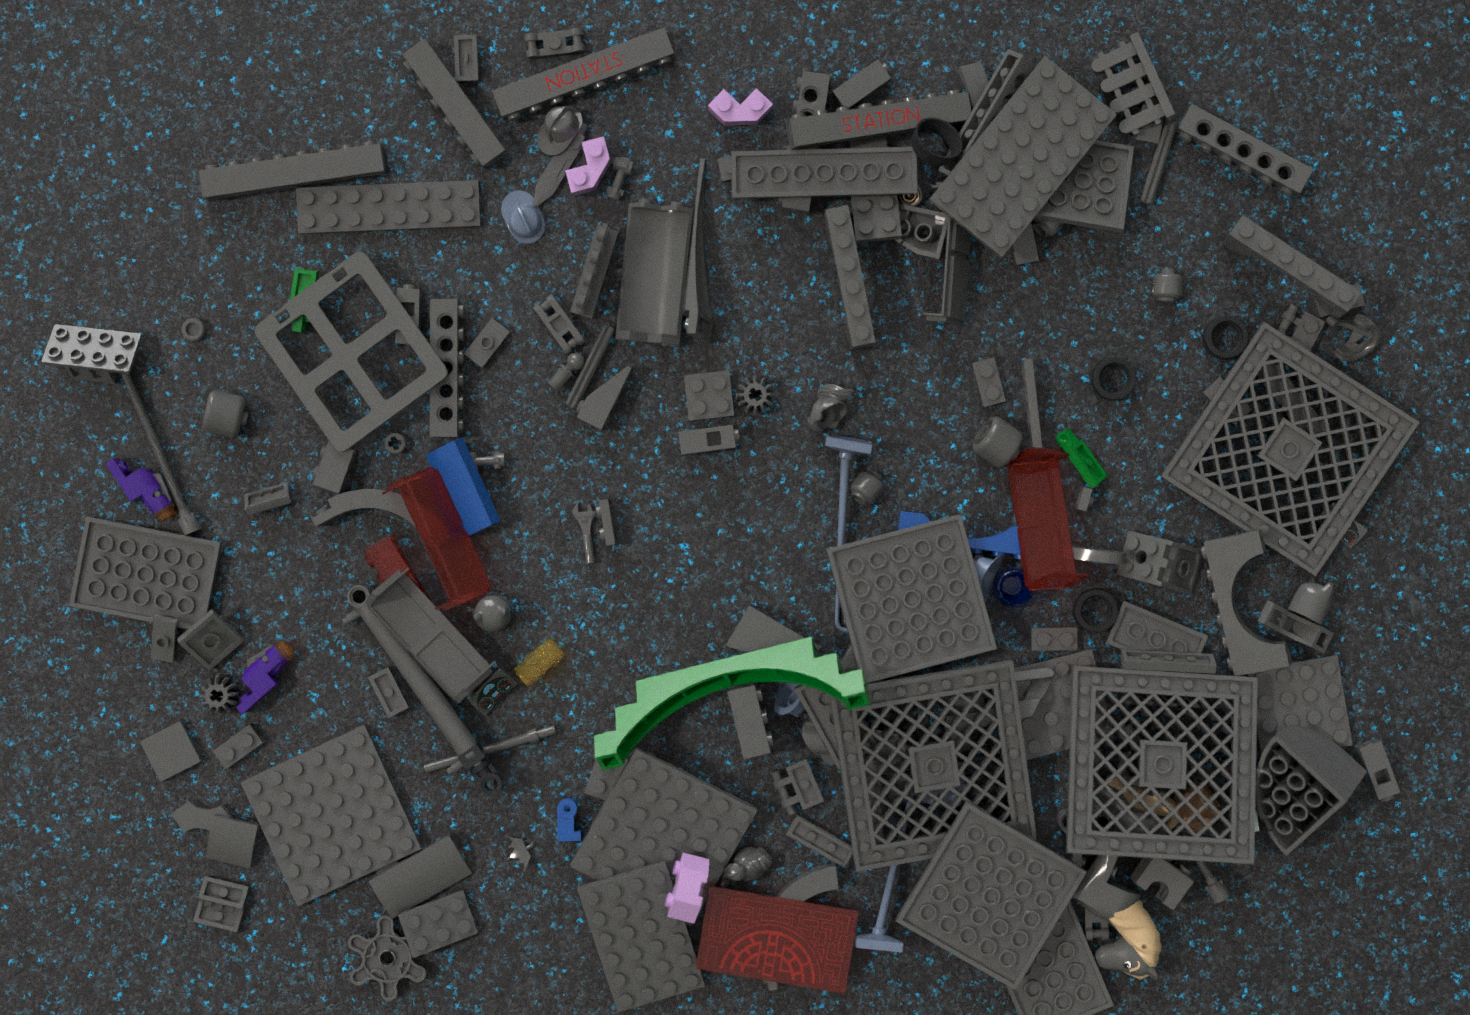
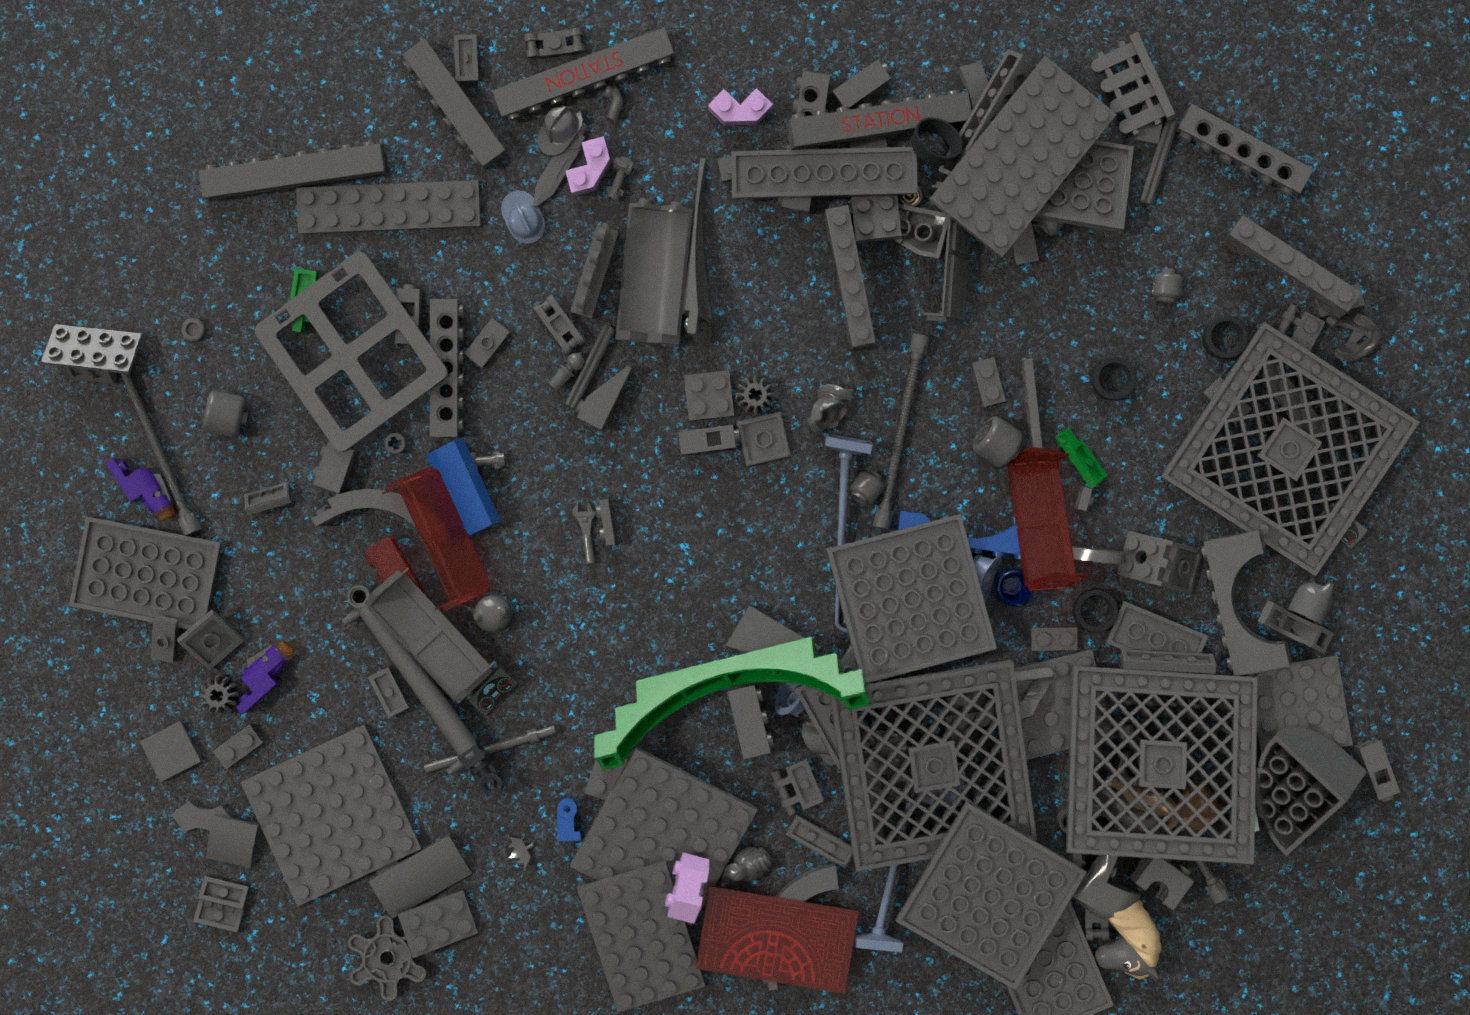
clear yellow slope [513,638,565,687] -> none
none -> dark grey arm [604,85,623,120]
none -> dark grey tile [736,412,791,466]
none -> dark grey hose [872,333,930,529]

